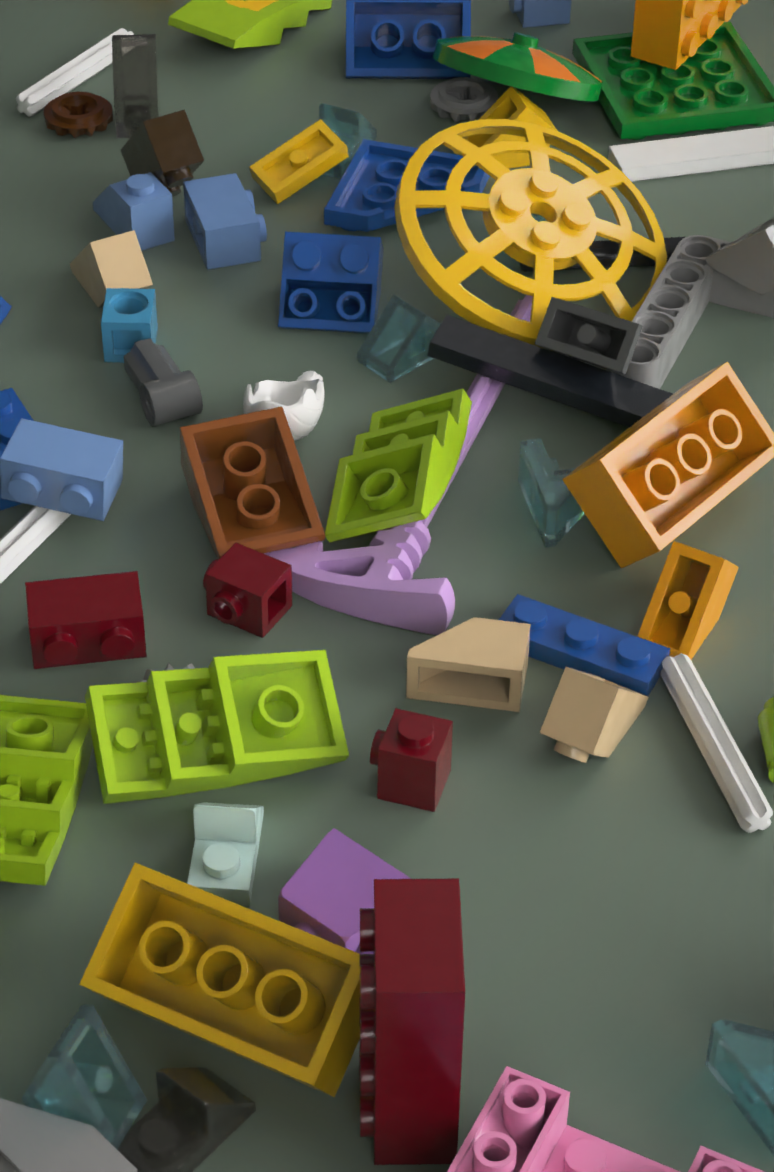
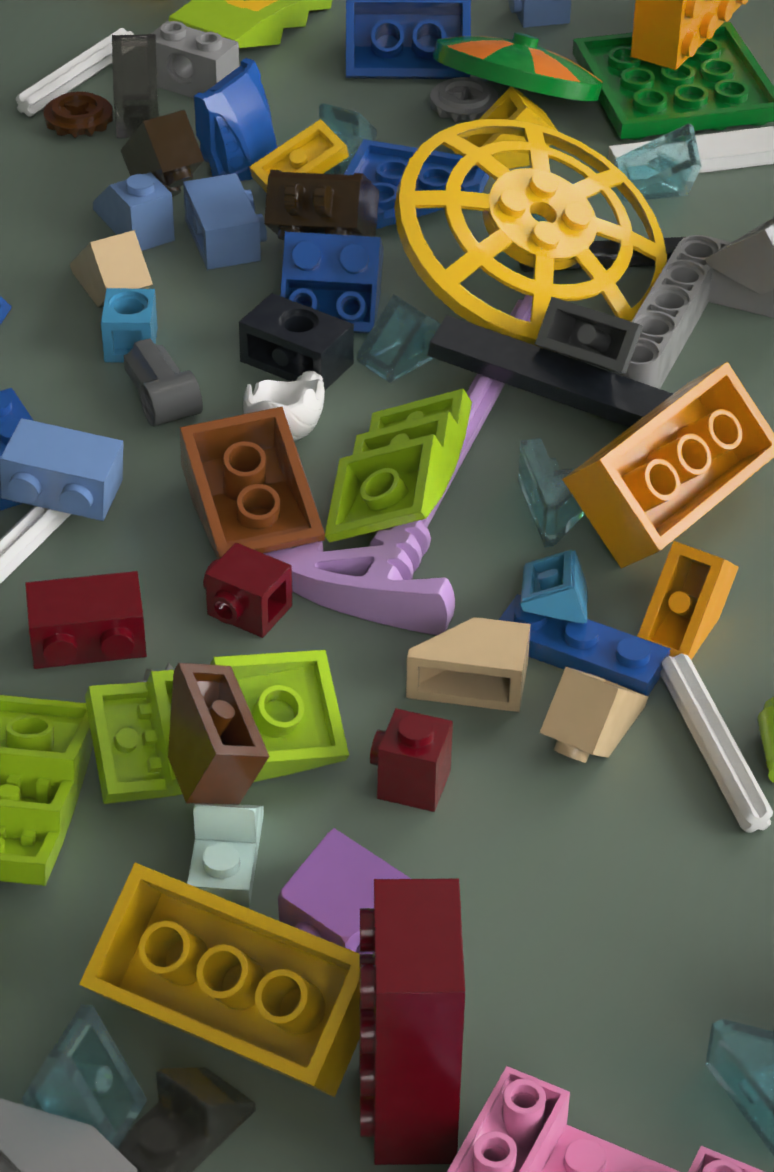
none -> light grey brick [144,21,239,98]
none -> reddish brown slope [168,663,270,805]
none -> blue slope [194,58,277,181]
none -> black brick [239,293,354,391]
none -> dark brown hinge [264,170,379,240]
none -> dark azure slope [520,549,588,623]
none -> clear light blue slope [614,123,702,201]

